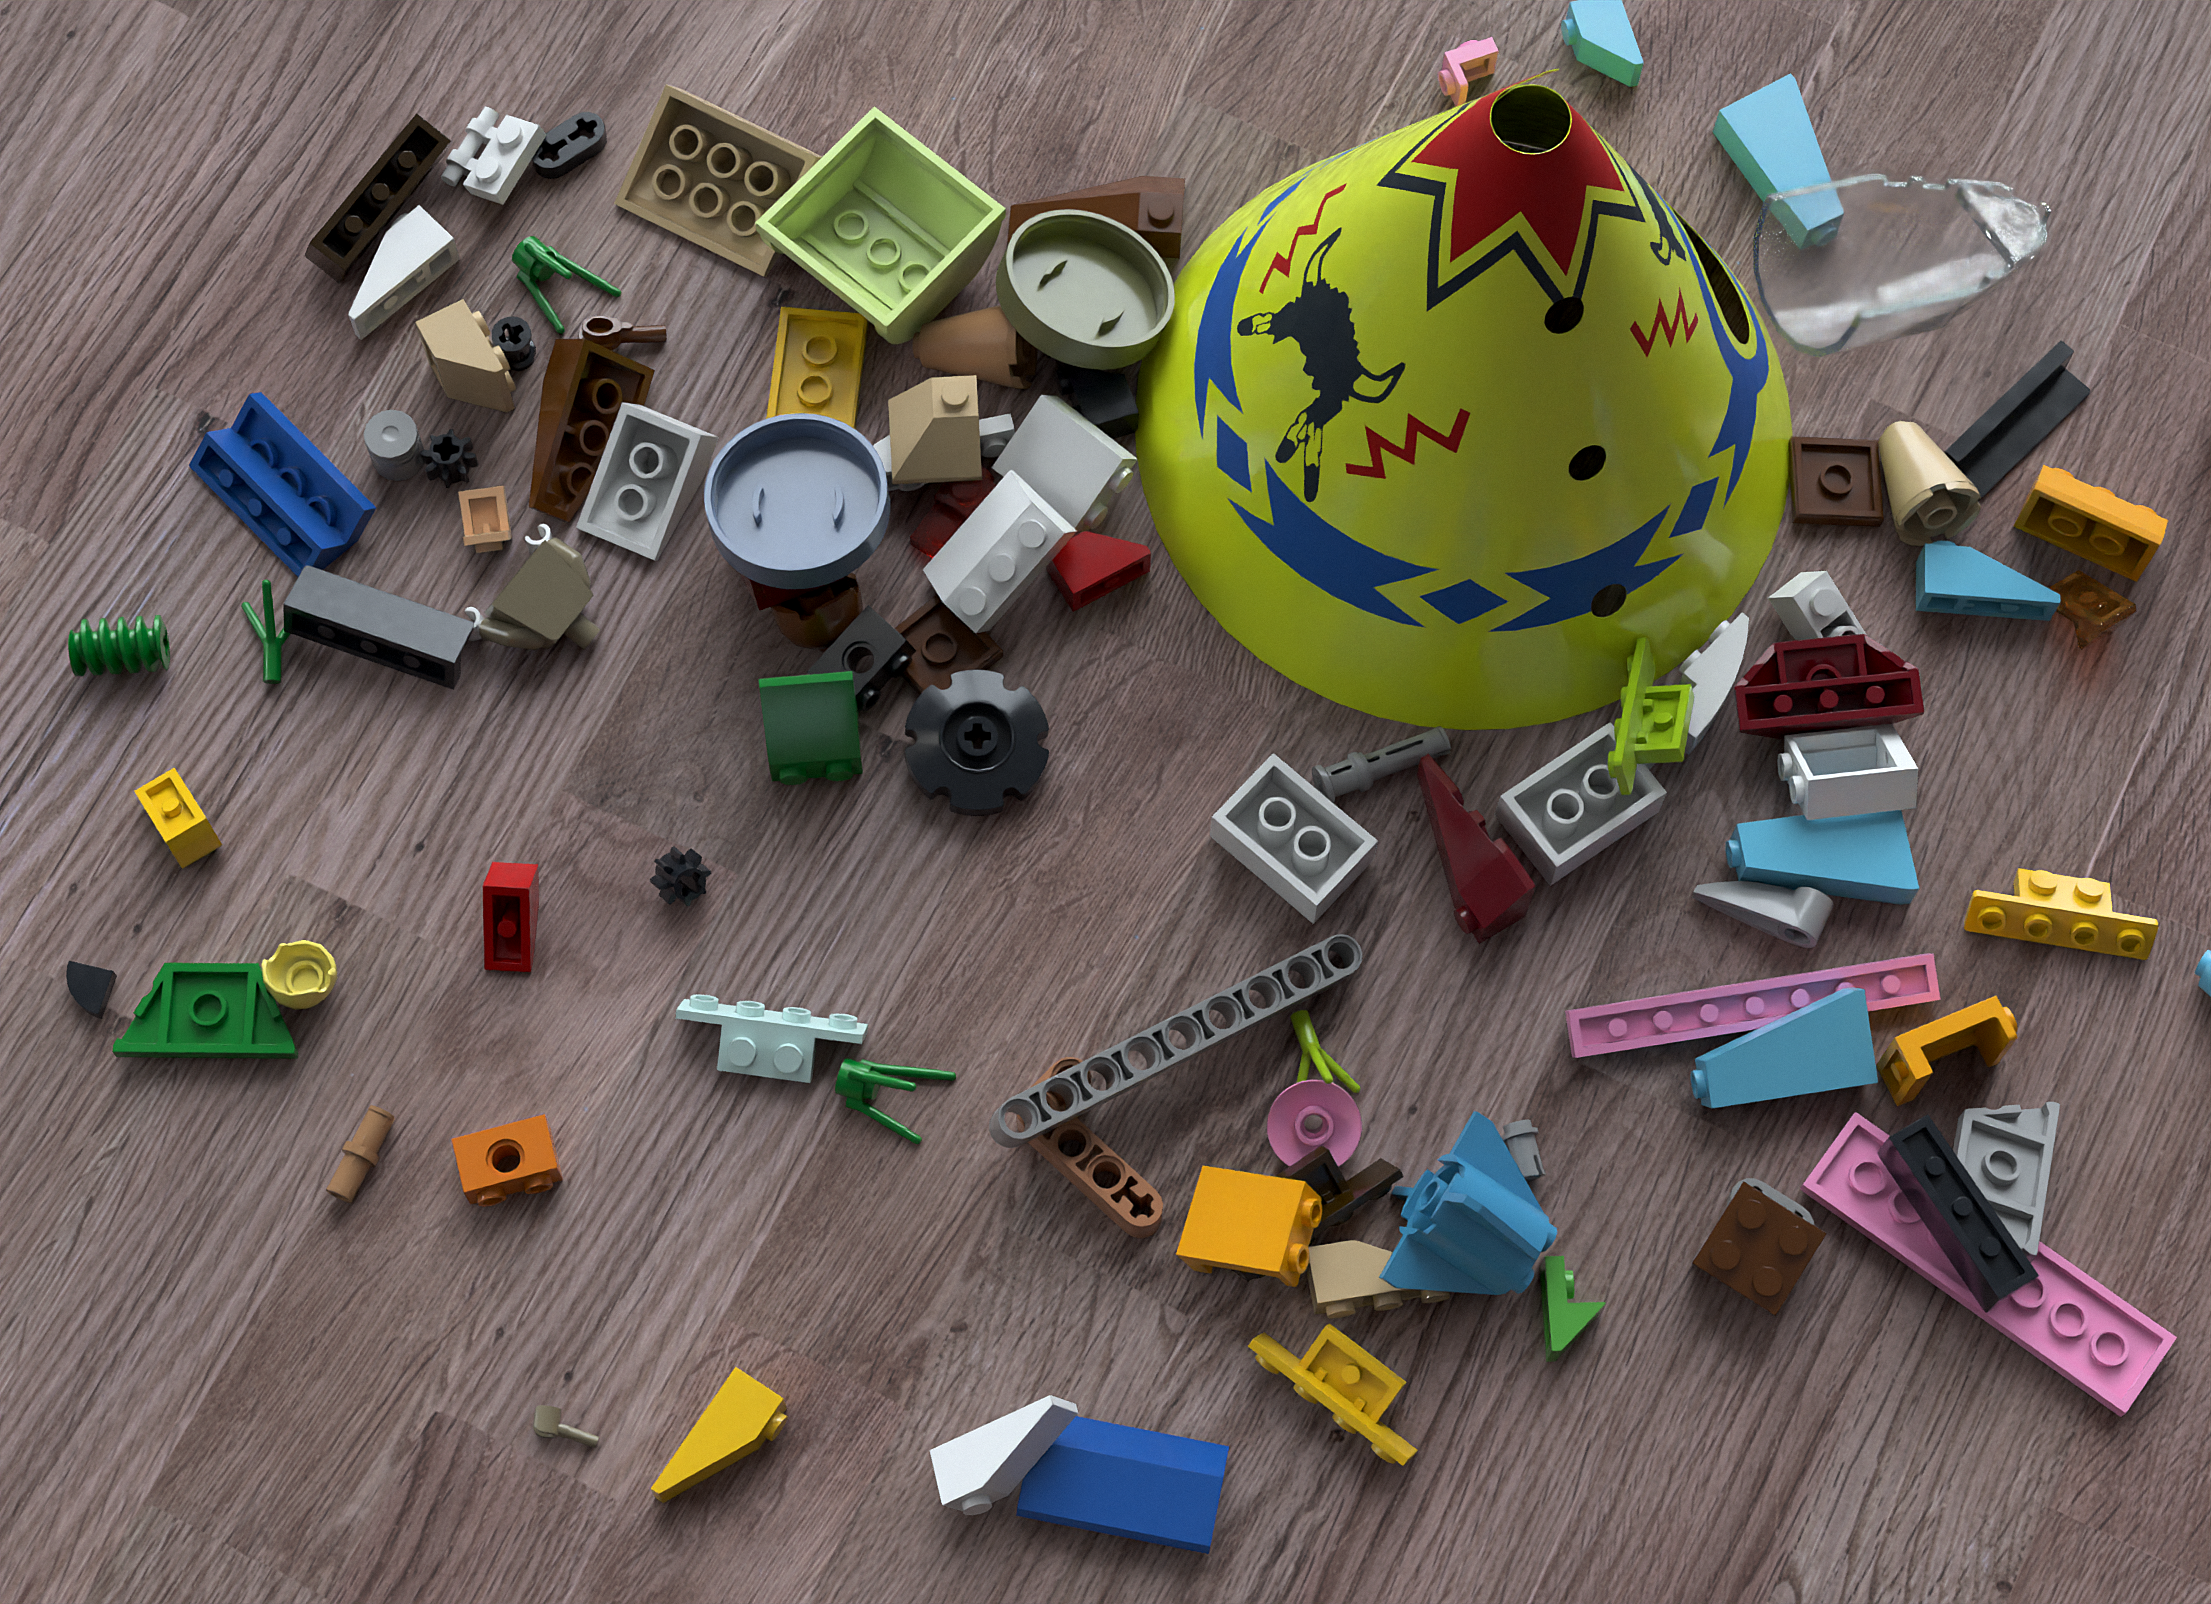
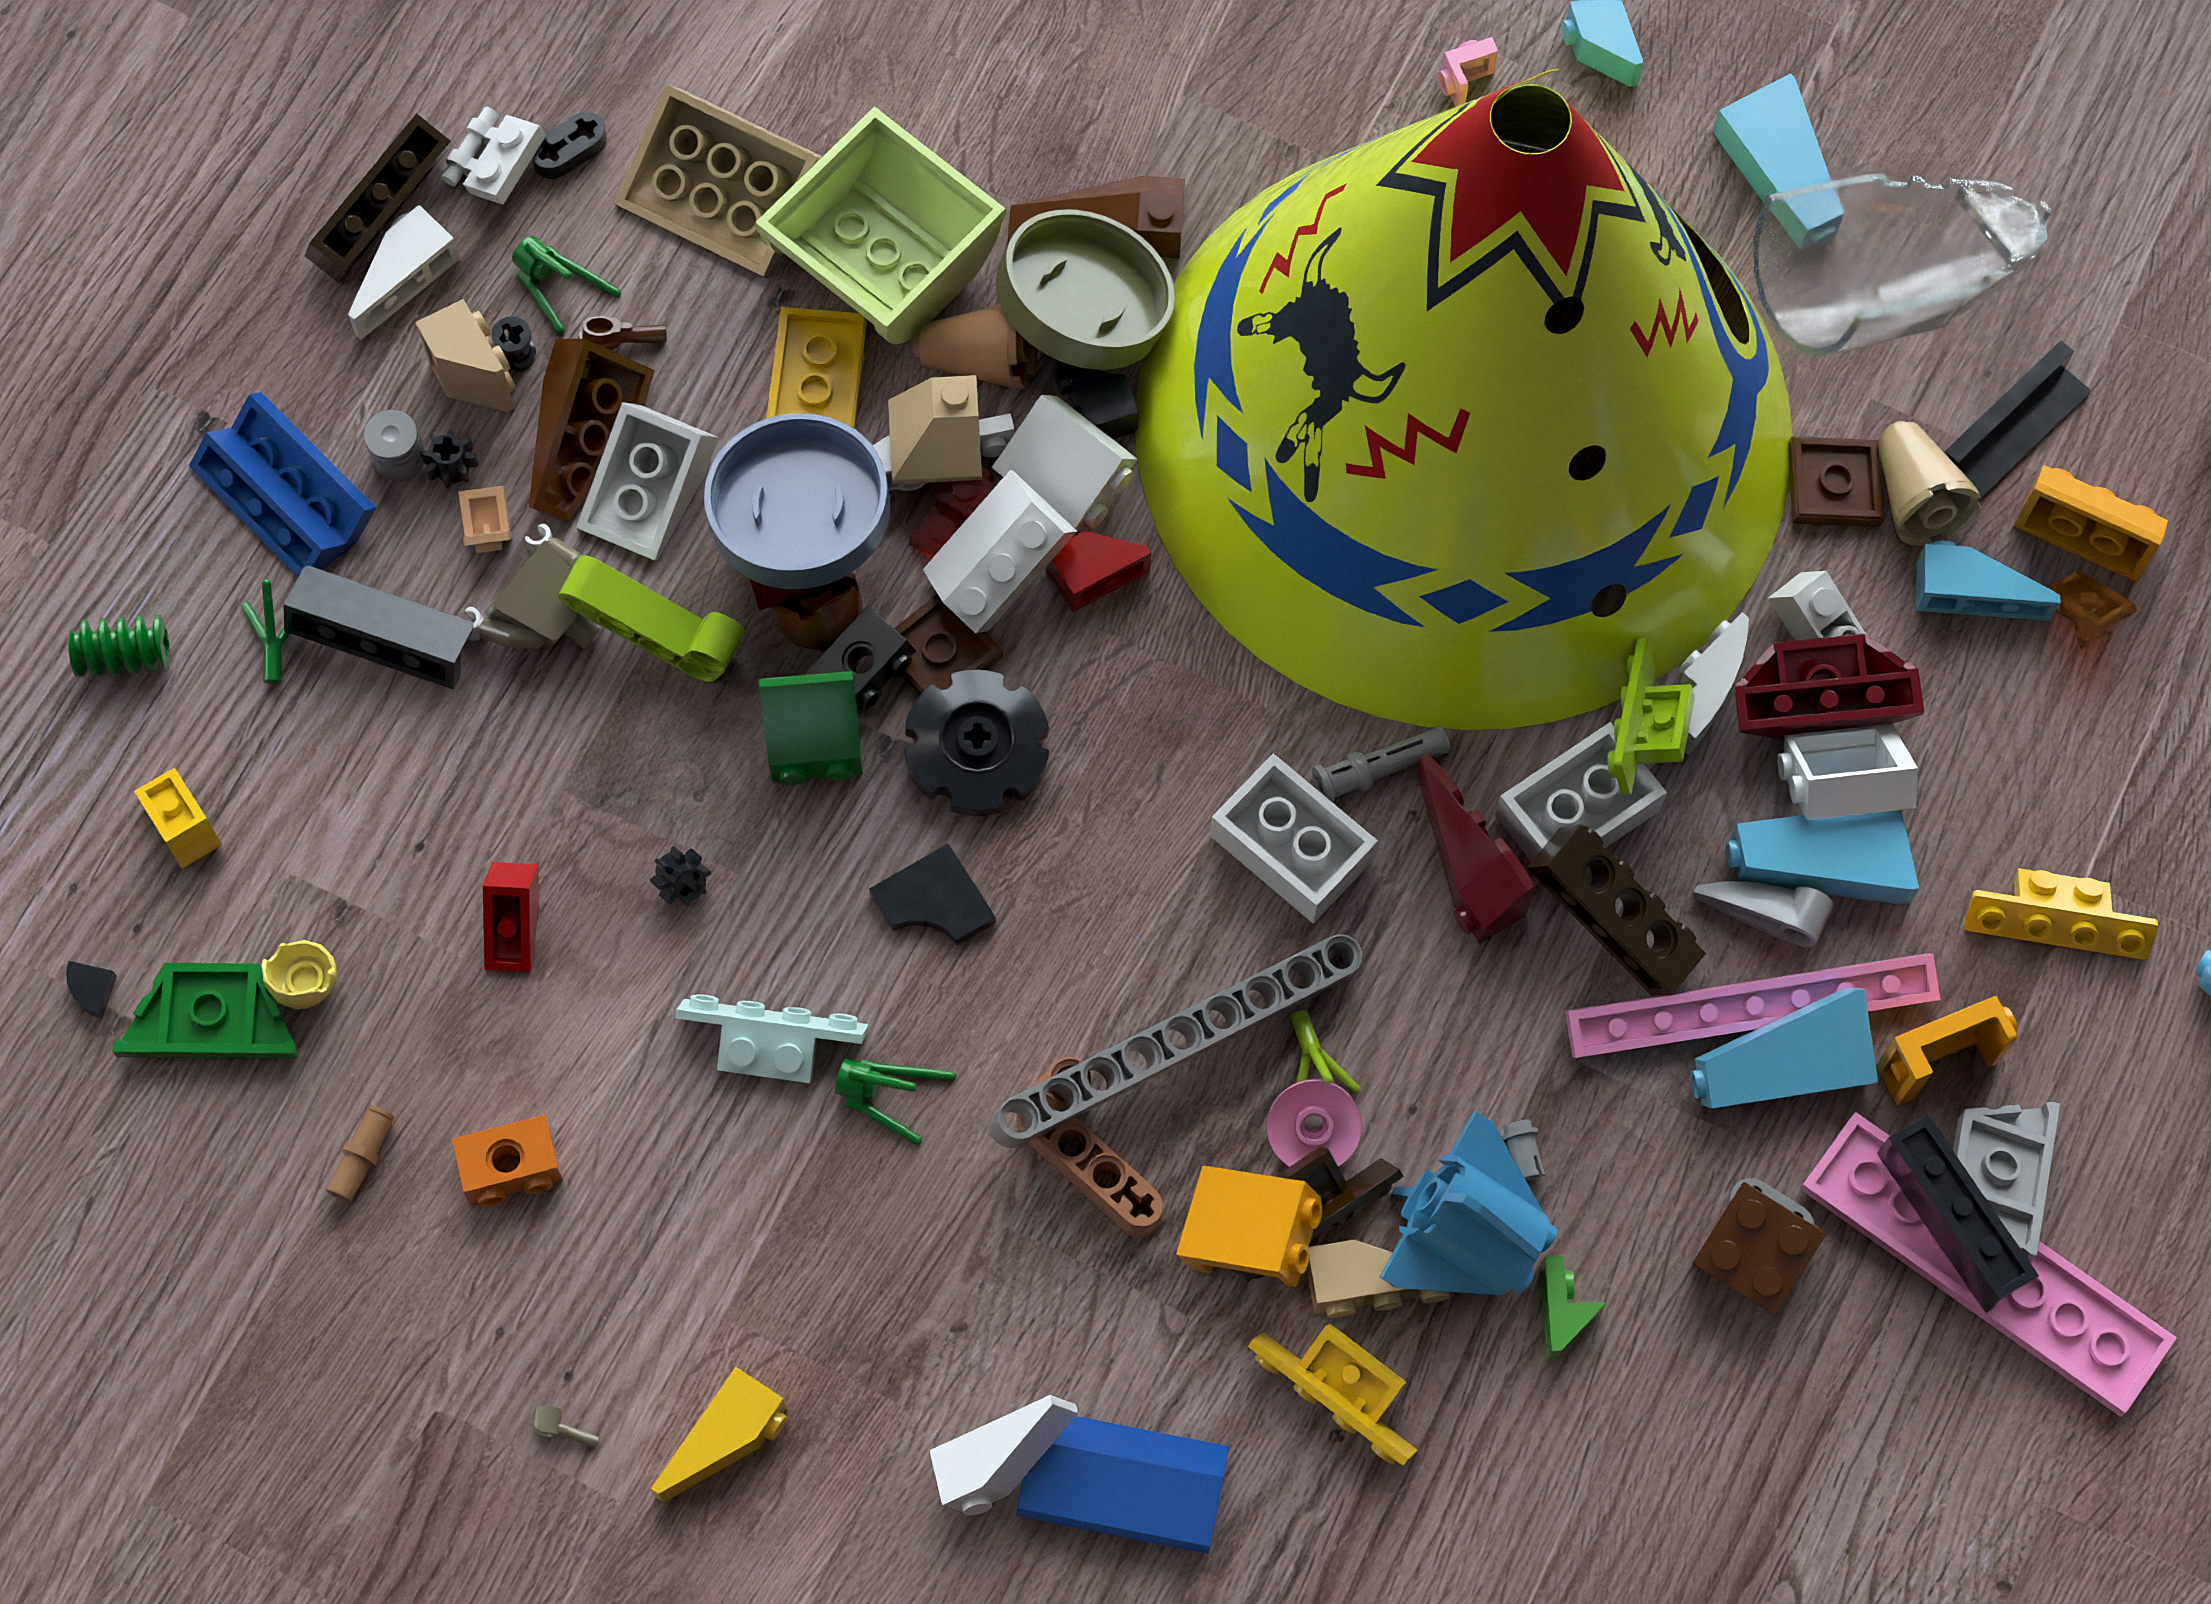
none -> lime beam [558,555,745,683]
none -> black tile [869,843,996,945]
none -> dark brown brick [1526,825,1706,995]

